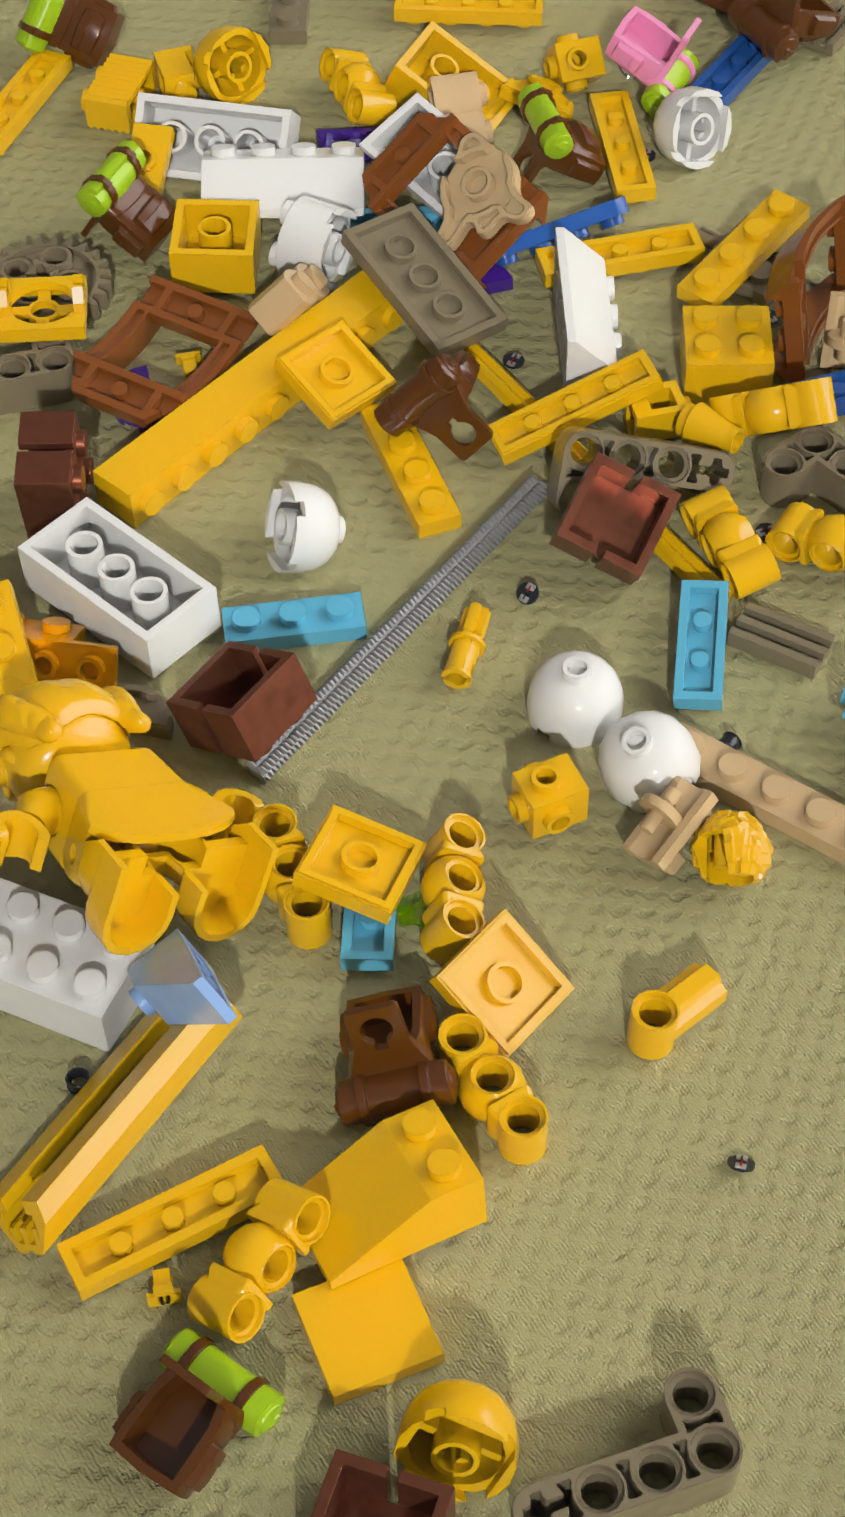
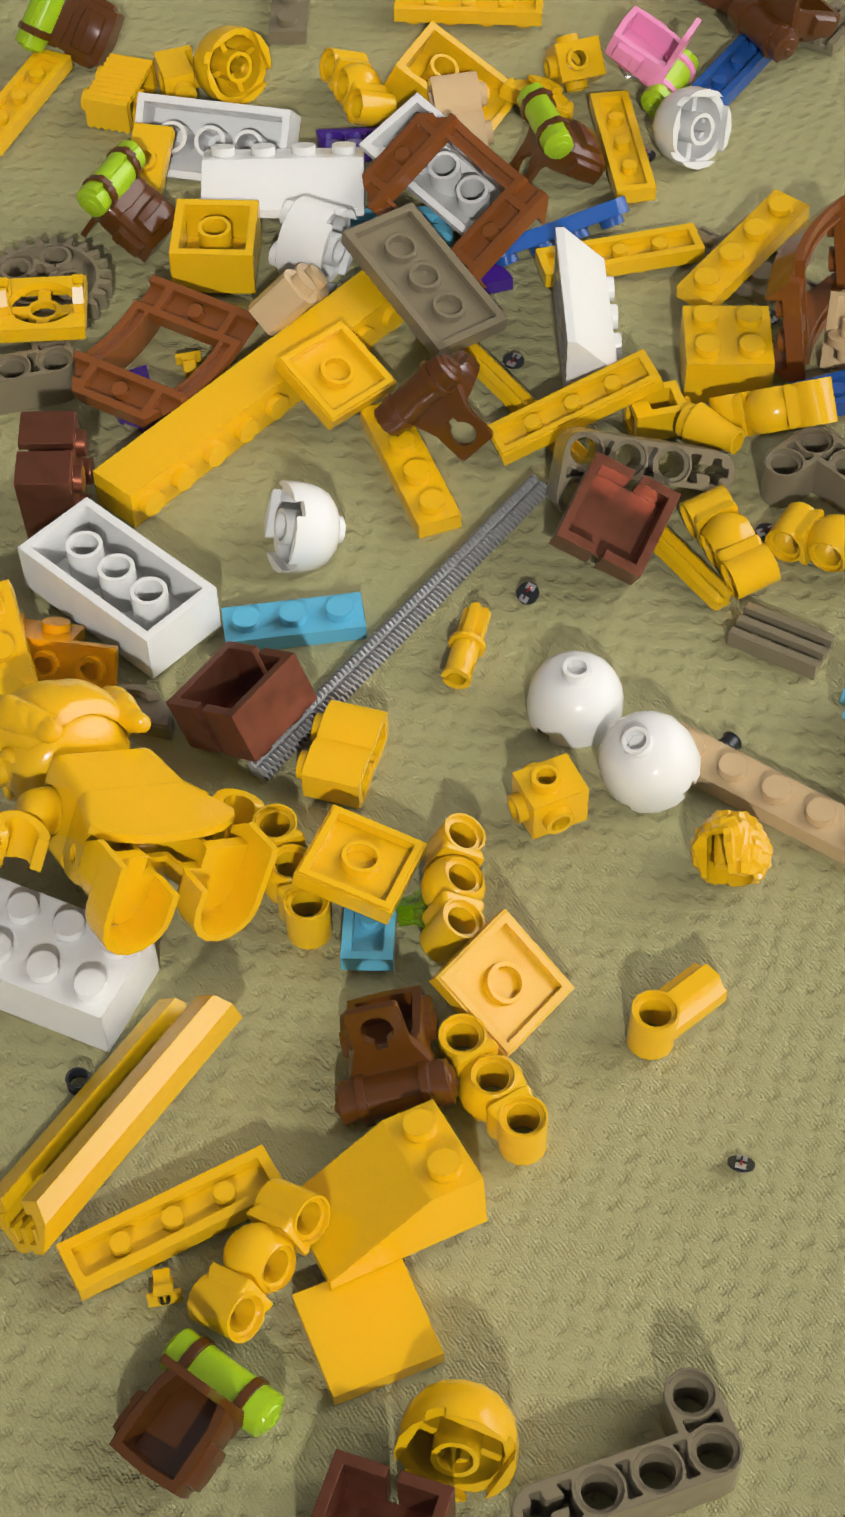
light blue slope [127,928,237,1025] -> none
tan tile [438,132,535,251] -> none
tan hips [622,776,718,875] -> none
medium azure plate [673,580,729,711] -> none
none -> yellow brick [295,699,389,809]

